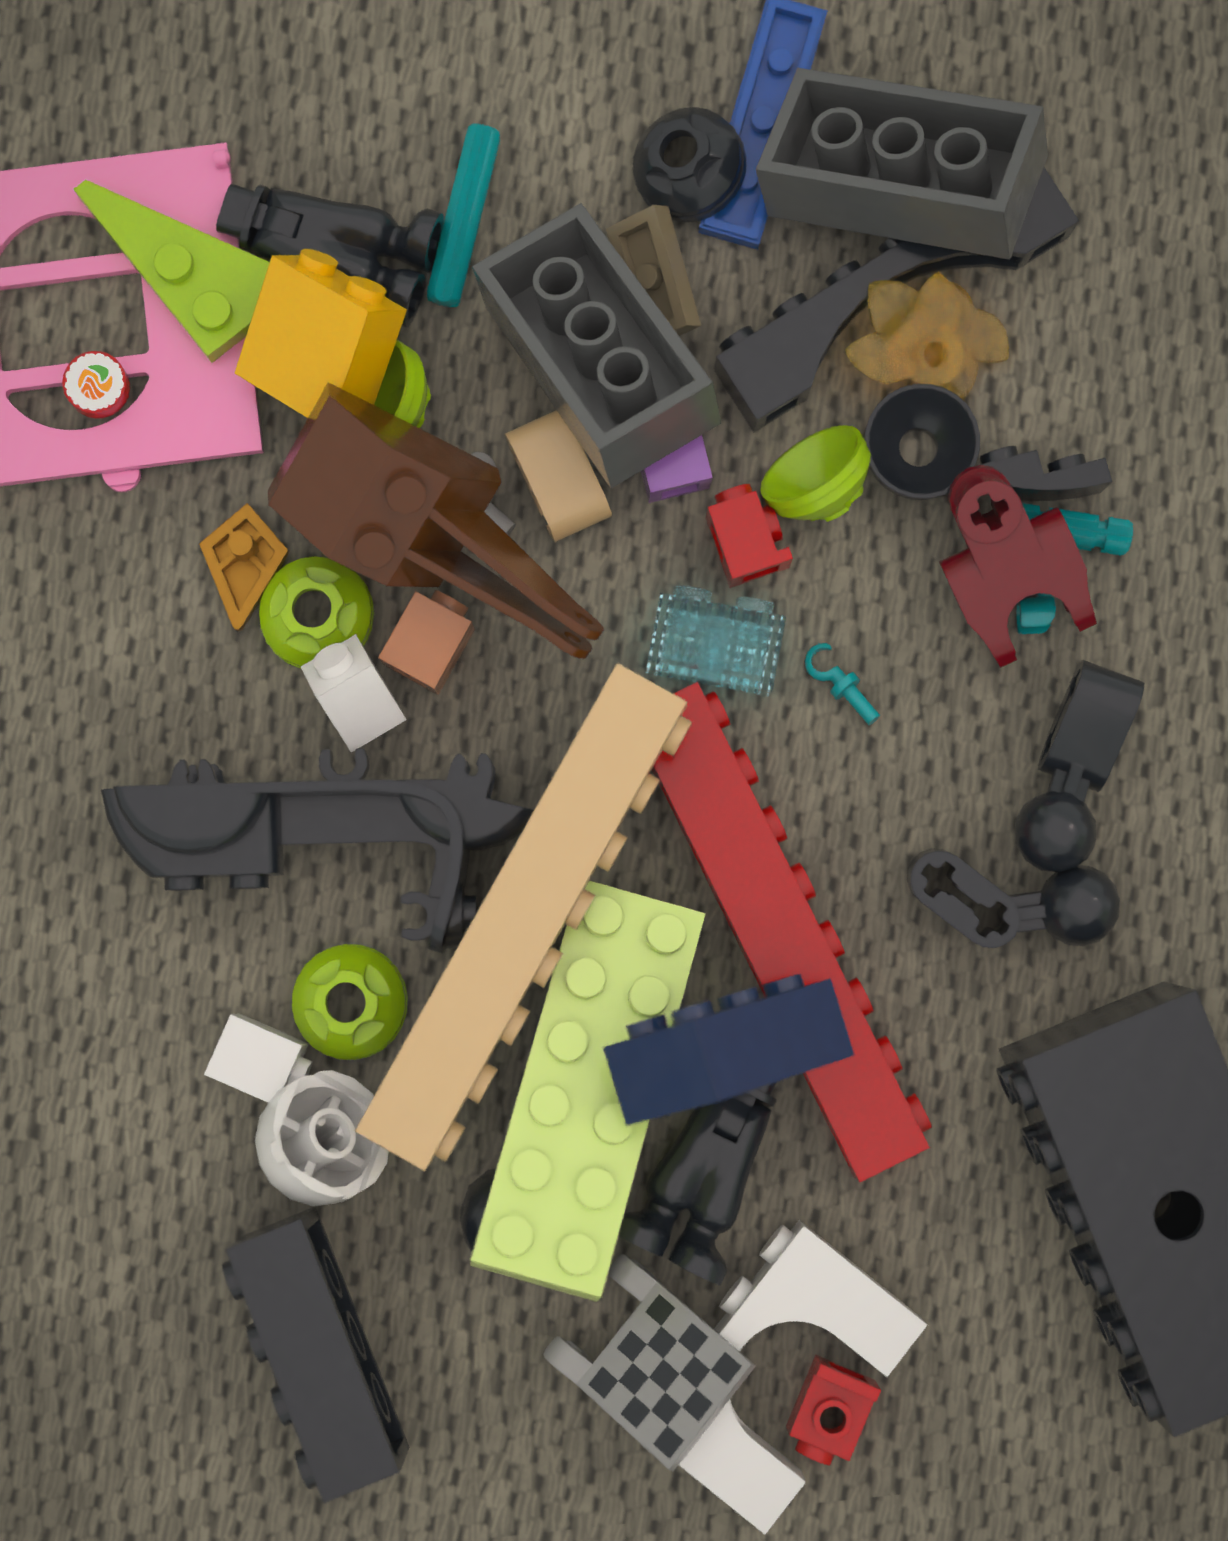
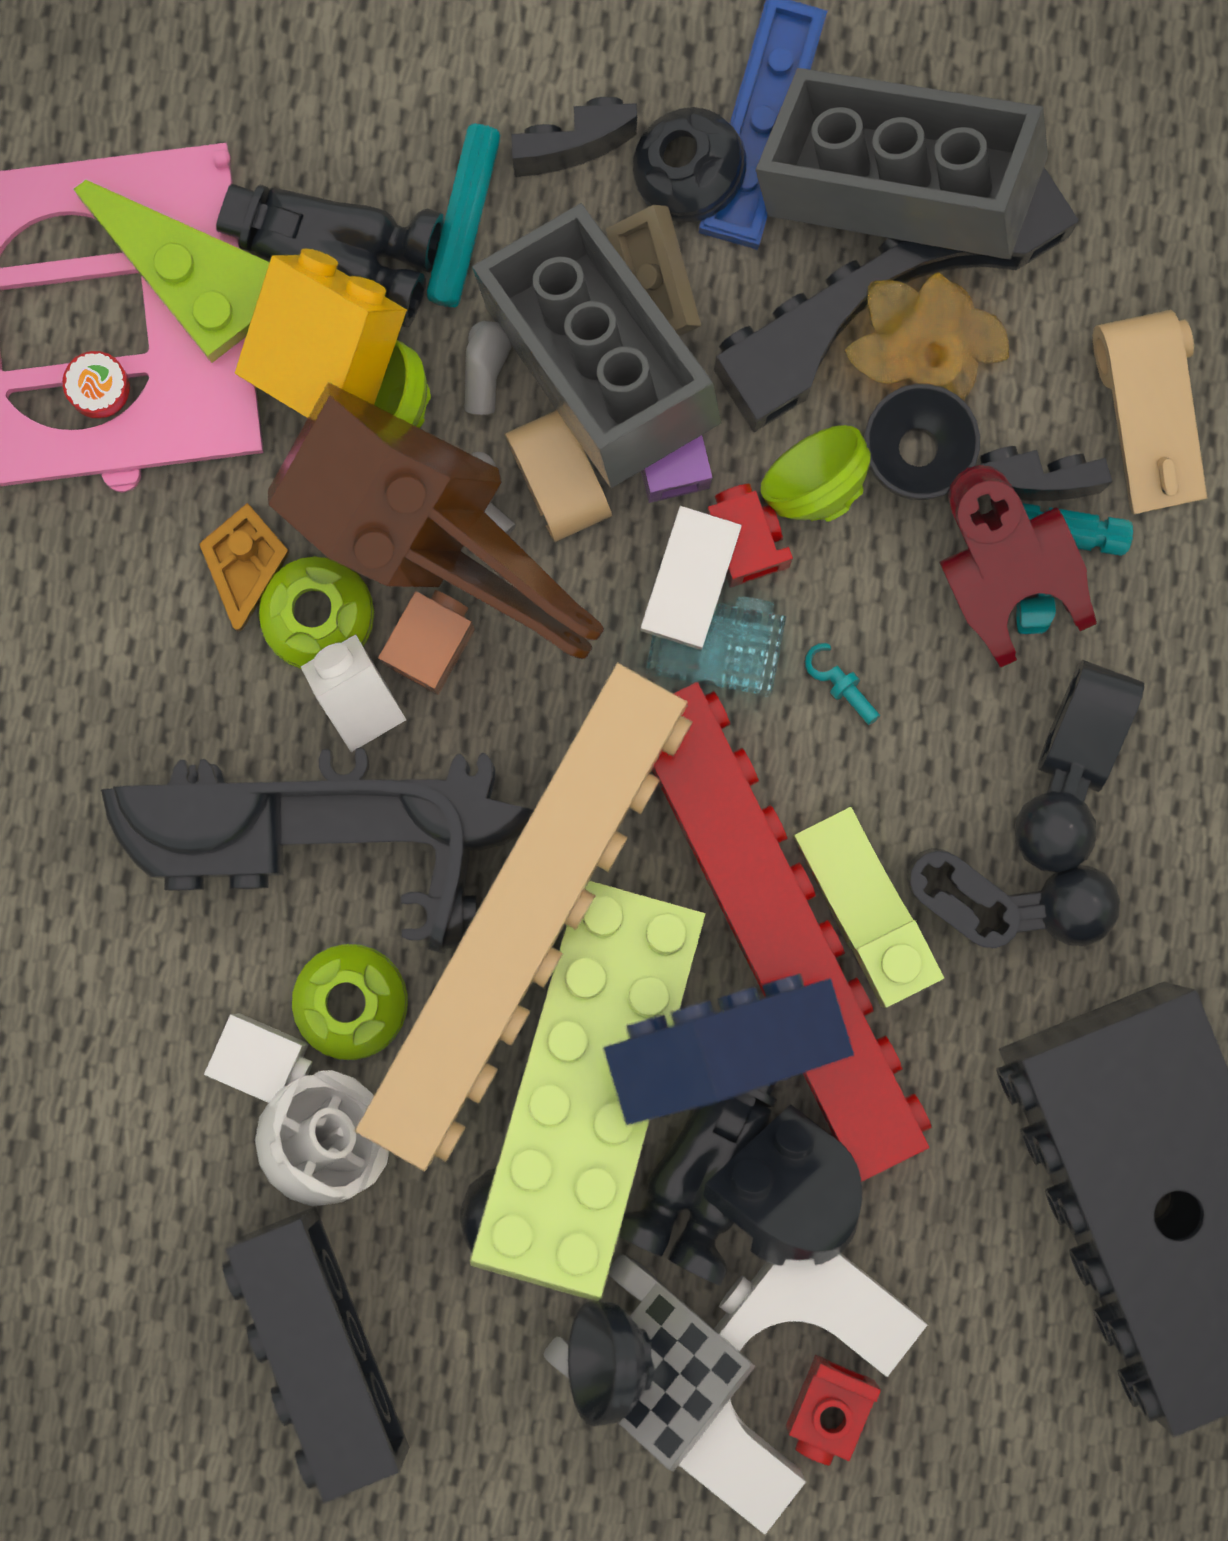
none -> light grey arm [464,320,511,415]
none -> black slope [511,97,637,177]
none -> black piece [568,1301,654,1426]
none -> white tile [640,506,742,650]
none -> black slope [703,1104,862,1266]
none -> yellowish green slope [793,807,945,1008]
none -> tan door [1093,310,1207,514]

